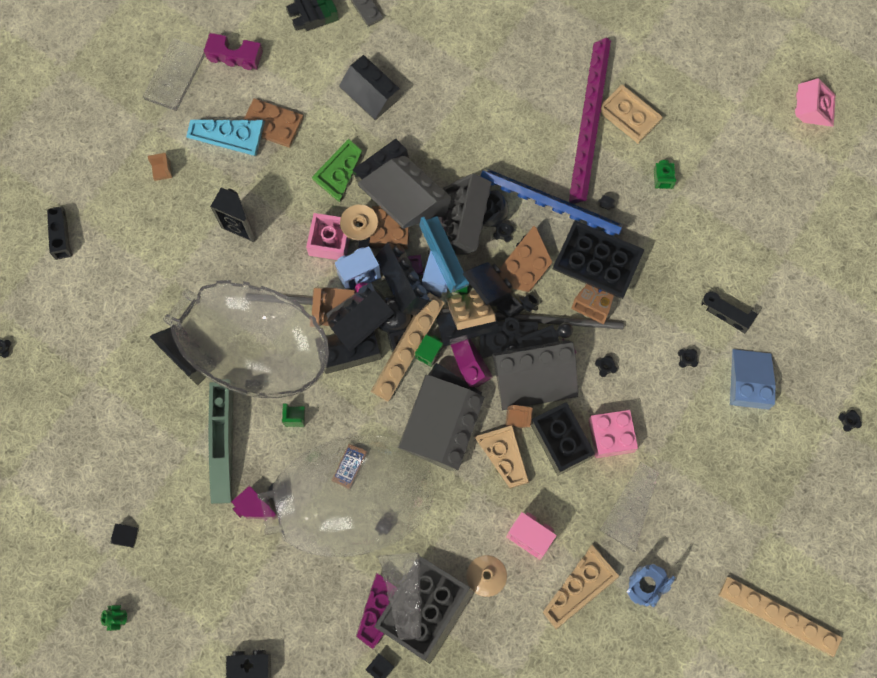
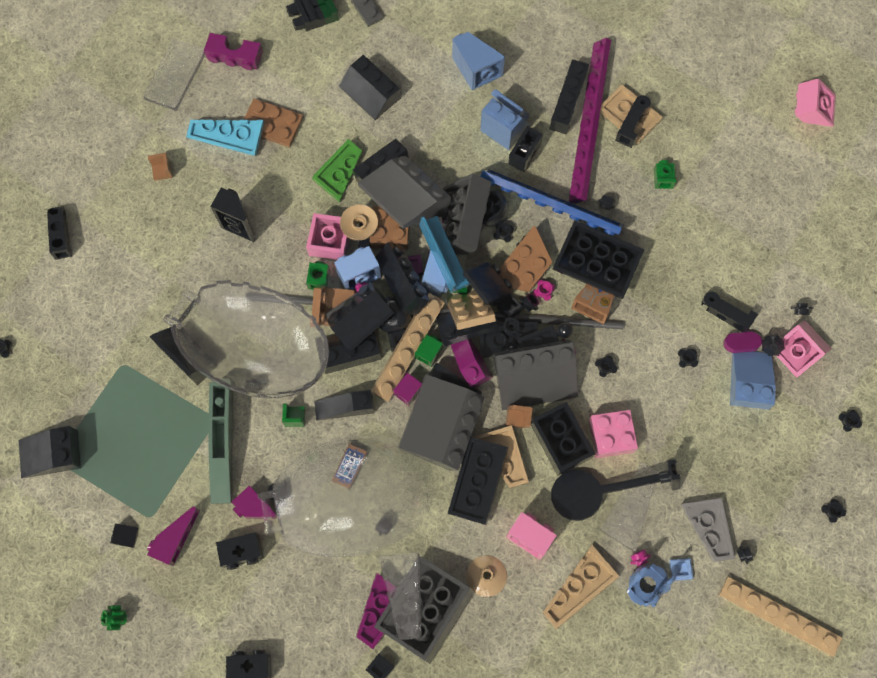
none -> black slope [19,426,81,479]
none -> sand green piece [71,365,209,517]
none -> magenta slope [147,506,200,566]
none -> black brick [216,532,263,570]
none -> green brick [306,261,330,290]
none -> black slope [314,390,374,421]
none -> magenta panel [393,373,422,406]
none -> black plate [447,437,509,525]
none -> medium blue slope [452,32,505,90]
none -> medium blue slope [480,98,531,151]
none -> medium blue tile [491,89,530,120]
none -> black brick [508,126,543,172]
none -> dark pink plate [533,280,555,301]
none -> black arch [549,59,589,135]
none -> black piece [551,459,681,521]
none -> black leg [615,95,651,148]
none -> dark pink plate [630,549,651,567]
none -> light blue tile [669,558,693,581]
none -> light grey wing [681,498,735,562]
none -> magenta tile [723,332,762,353]
none -> black plate [737,545,754,564]
none -> black piece [761,334,785,356]
none -> bright pink slope [777,320,832,378]
none -> black plate [791,303,814,315]
none -> black plate [821,499,846,523]

